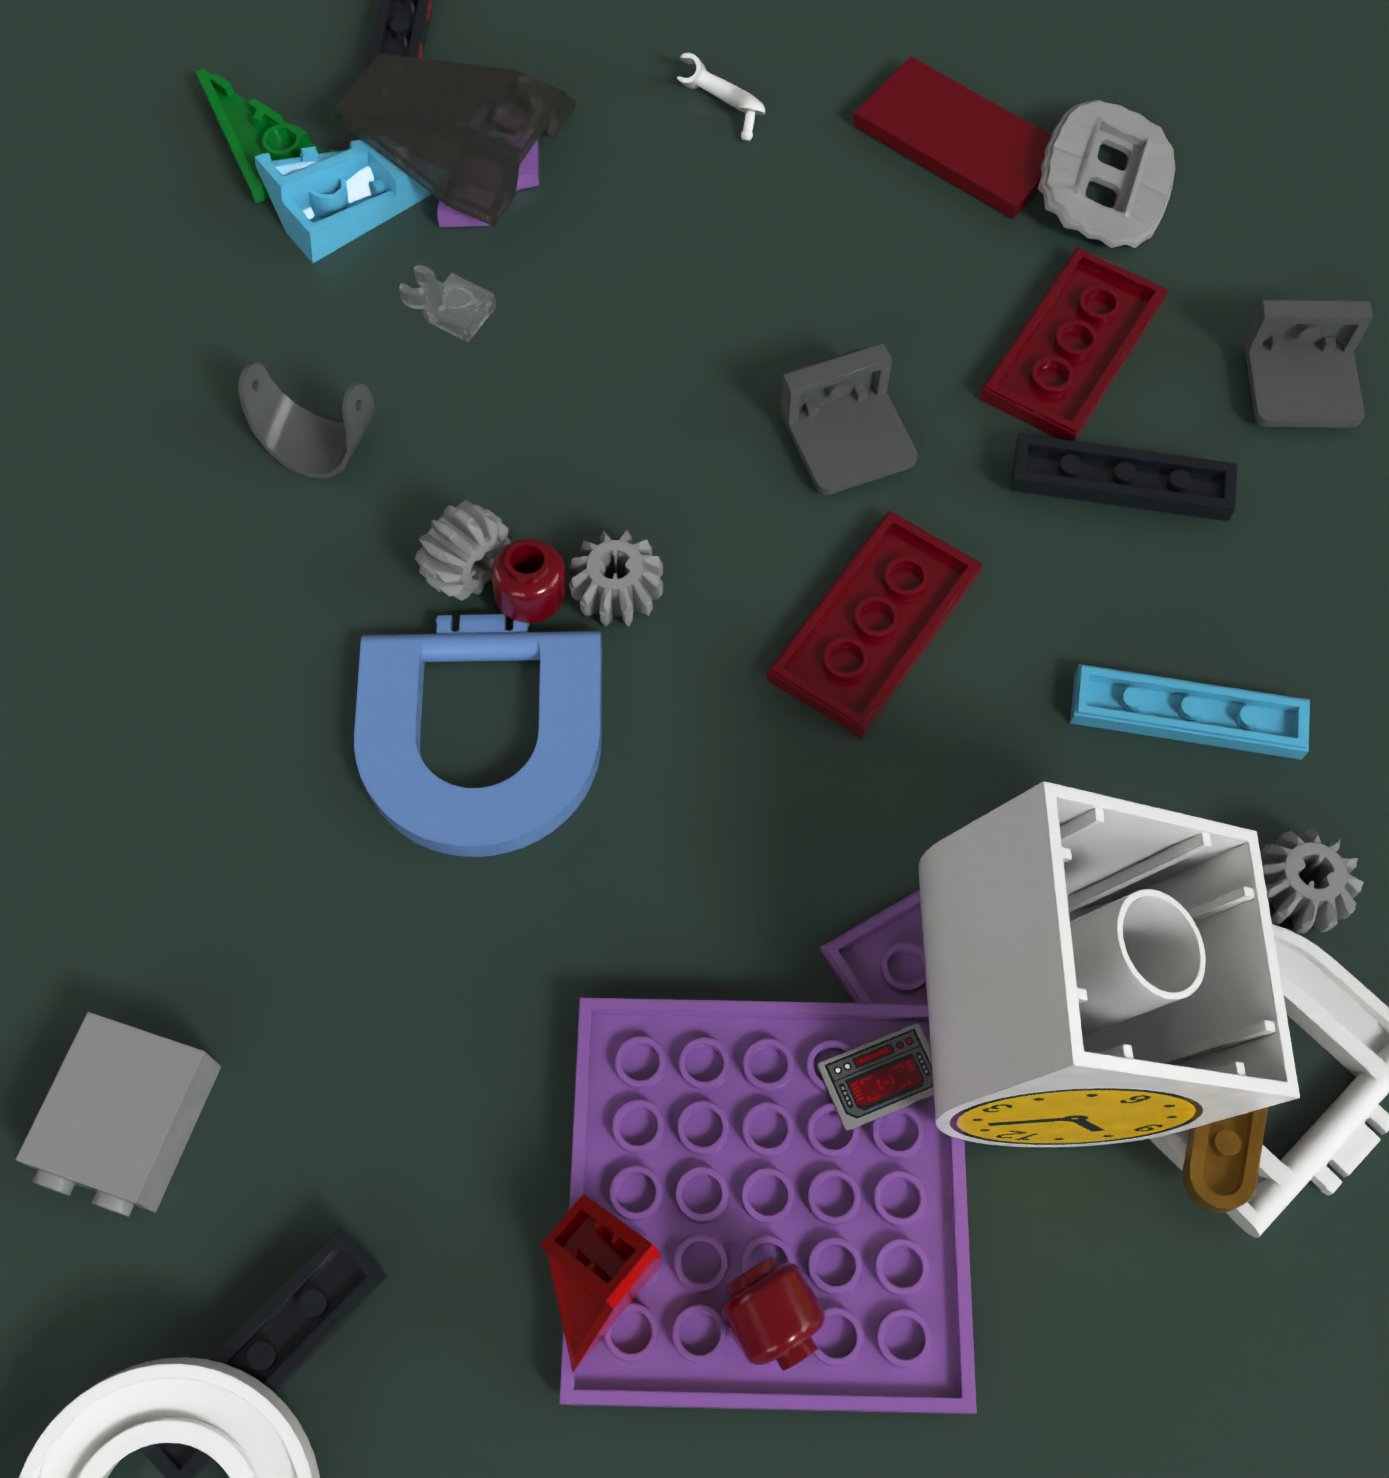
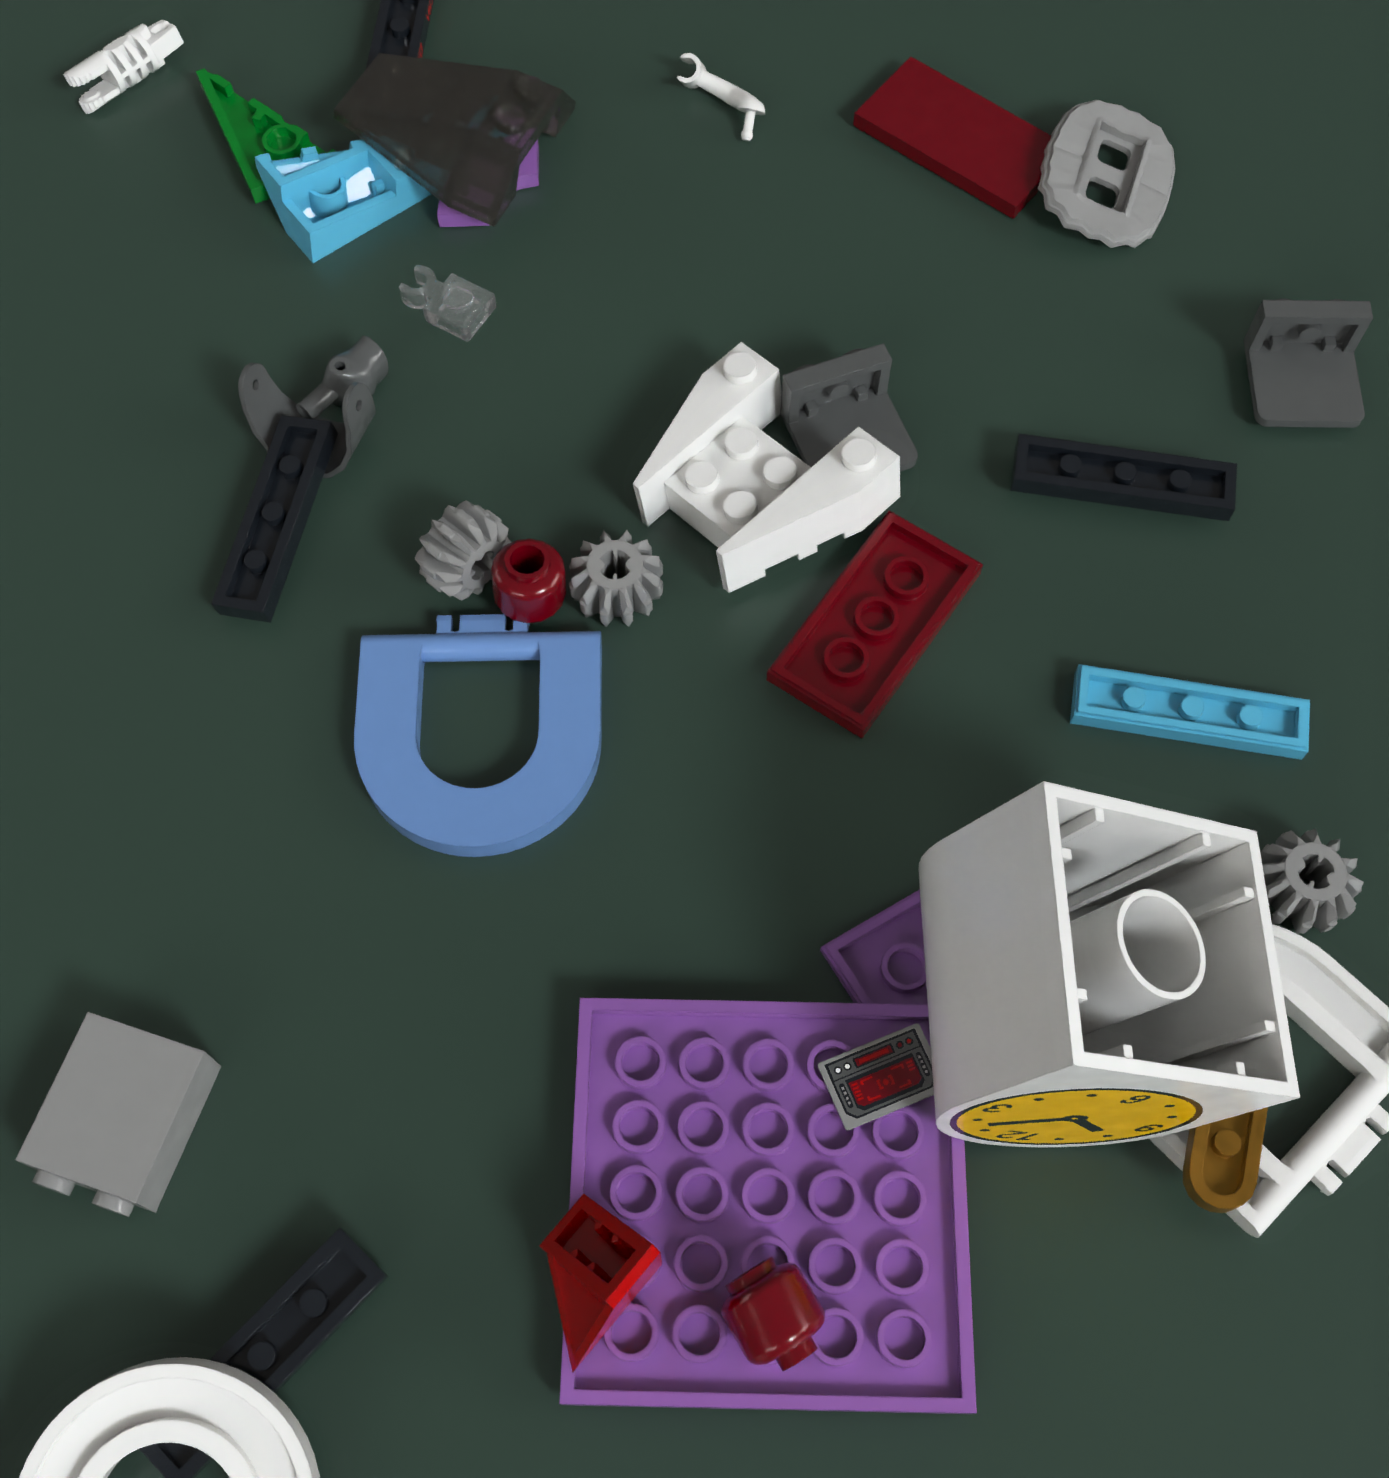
dark red tile [979,247,1169,441] -> none
none -> white hinge [63,20,184,114]
none -> black plate [211,415,338,623]
none -> dark grey piece [296,335,389,419]
none -> white wedge [633,342,901,593]

